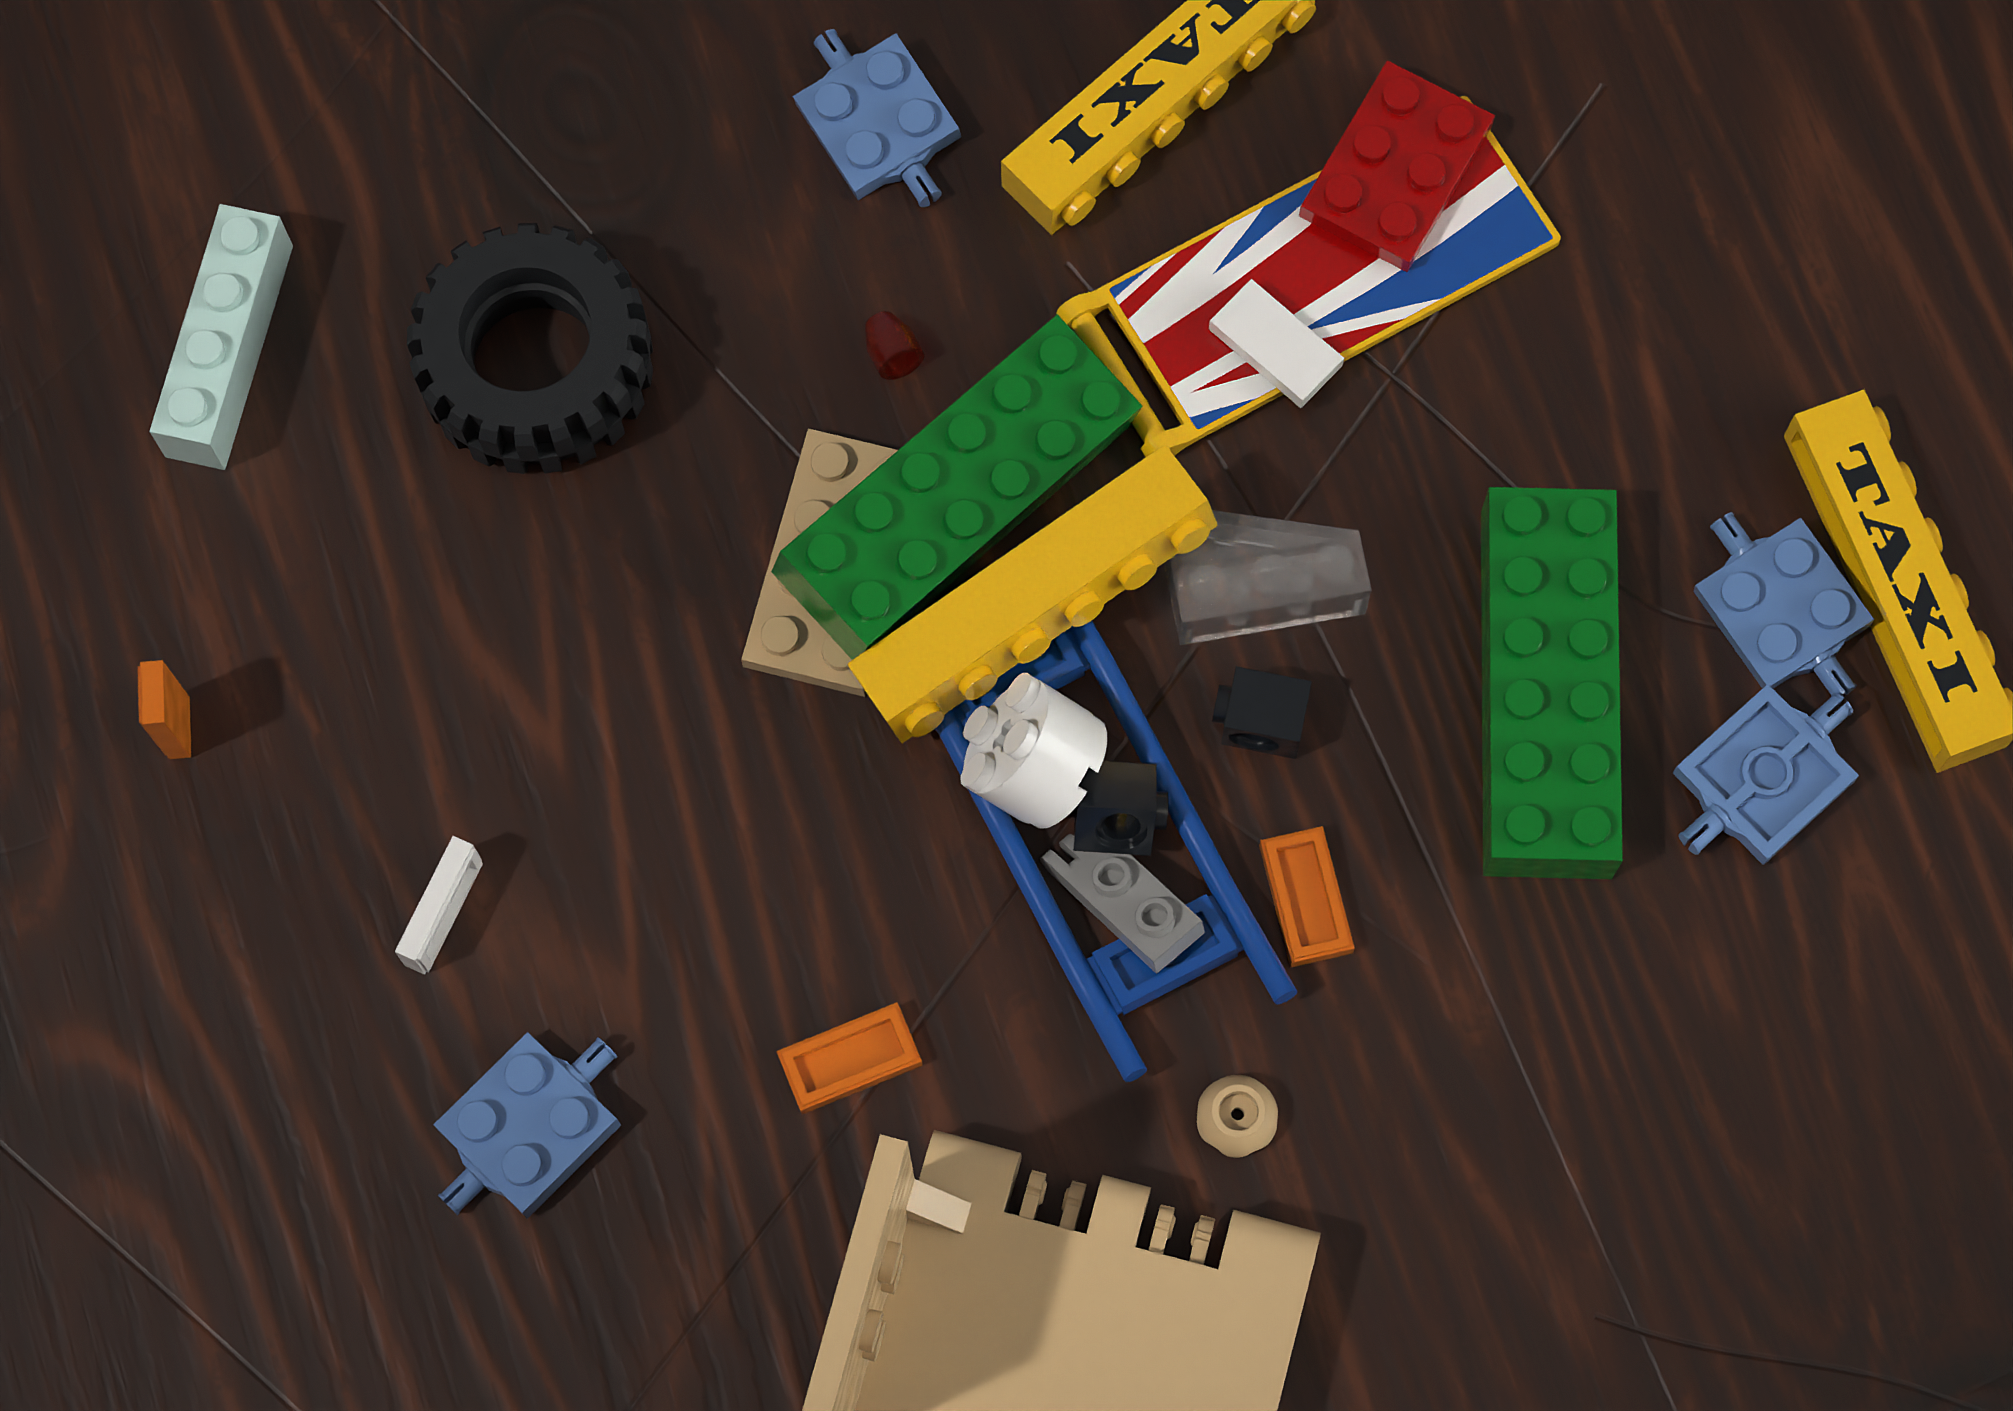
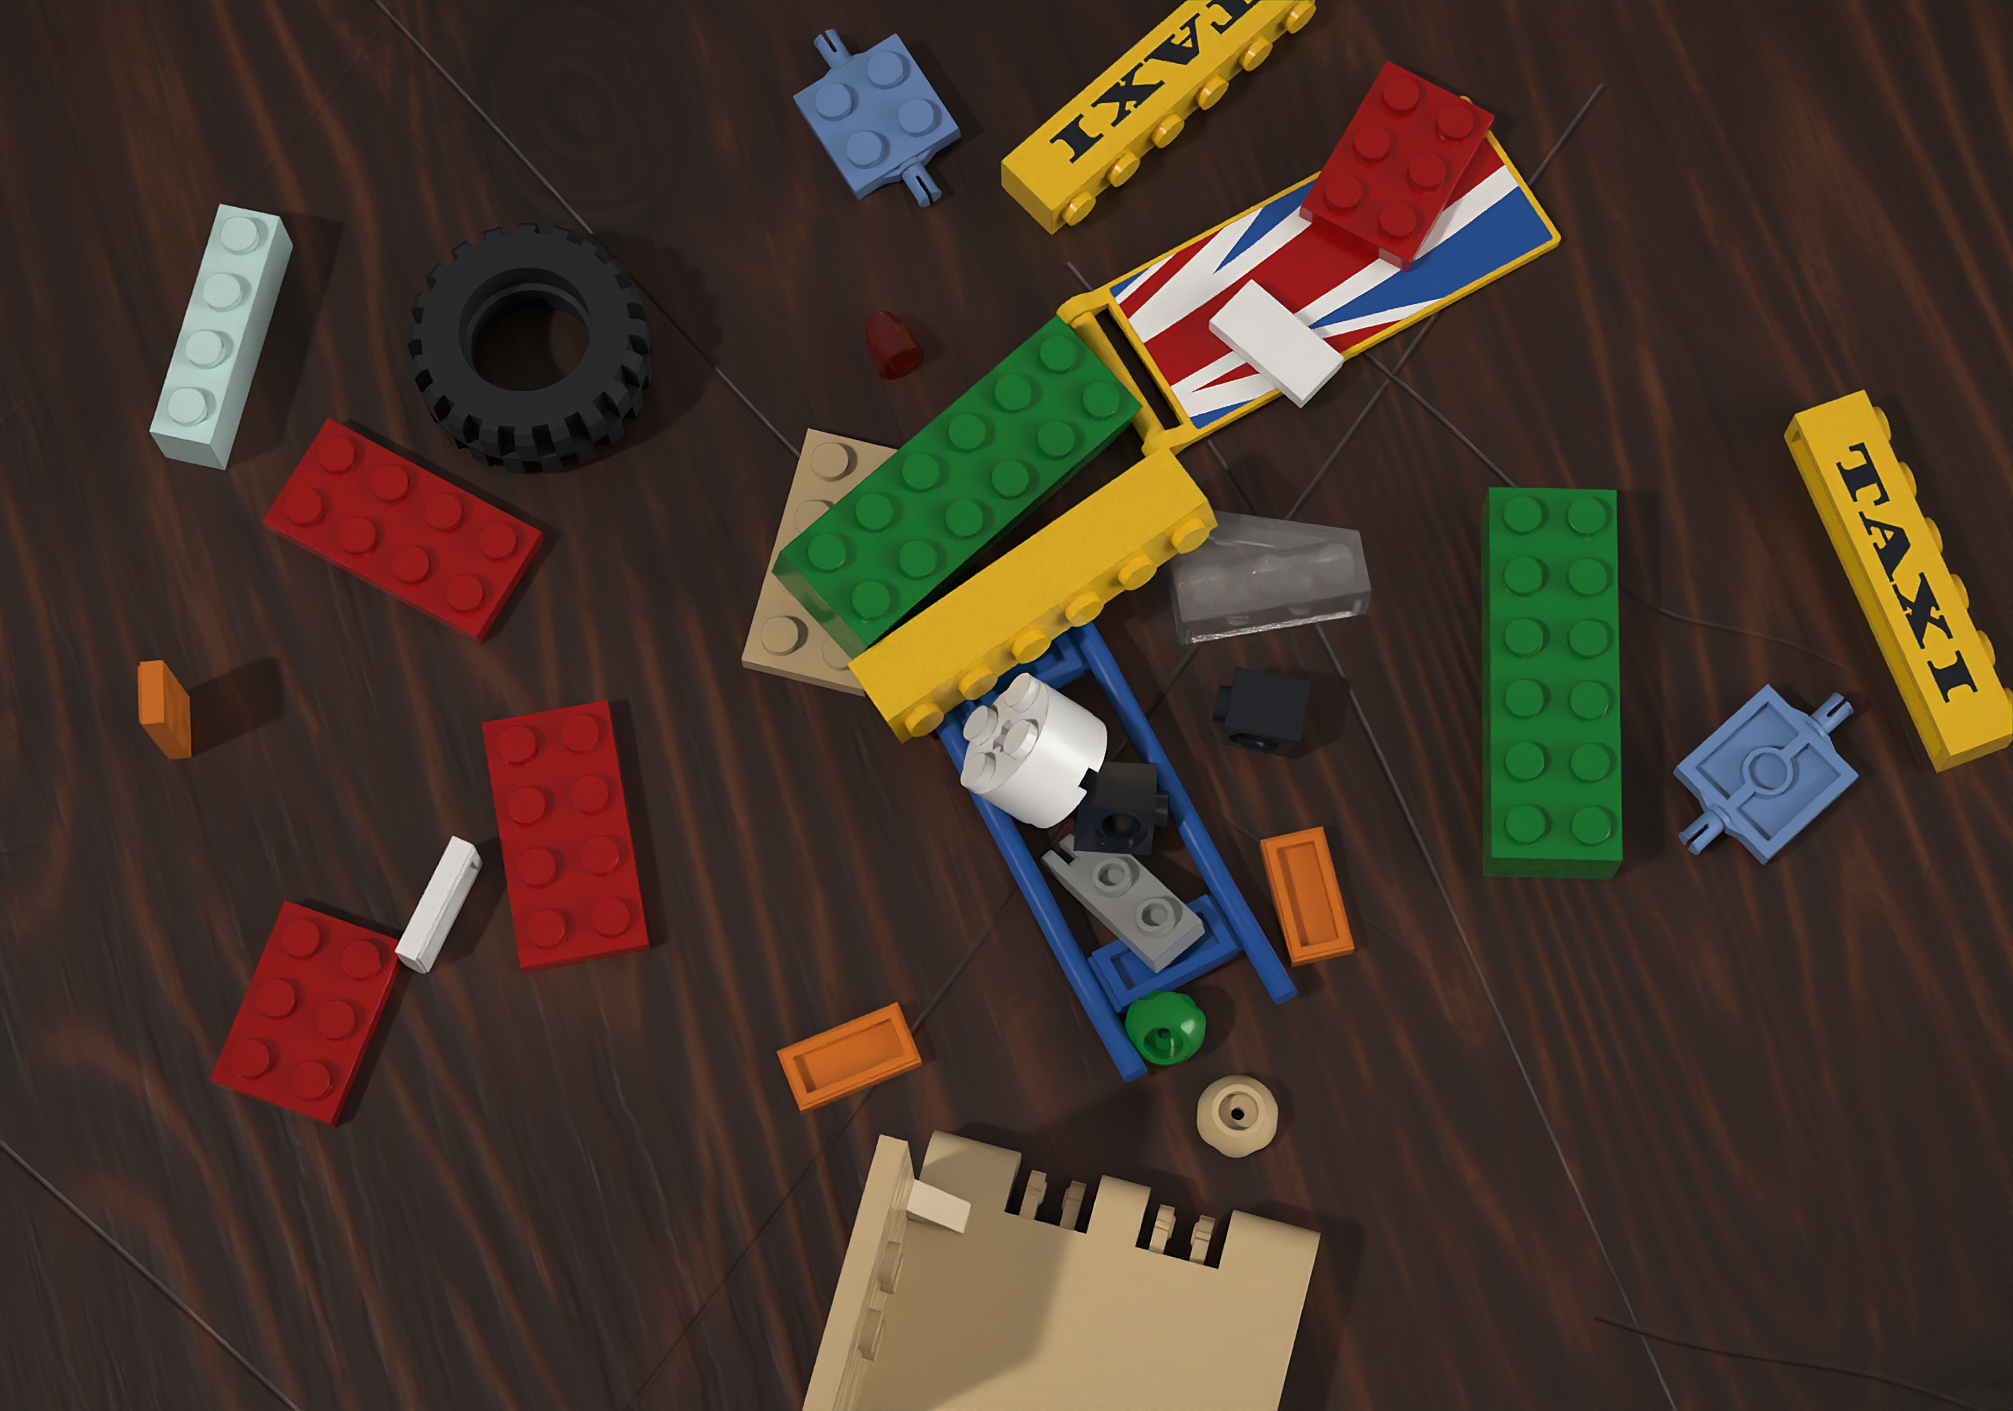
medium blue plate [433,1032,621,1219] -> none
medium blue plate [1693,512,1874,696] -> none
none -> red plate [210,900,402,1128]
none -> red plate [262,418,545,644]
none -> red plate [482,700,651,973]
none -> green plate [1125,990,1206,1066]

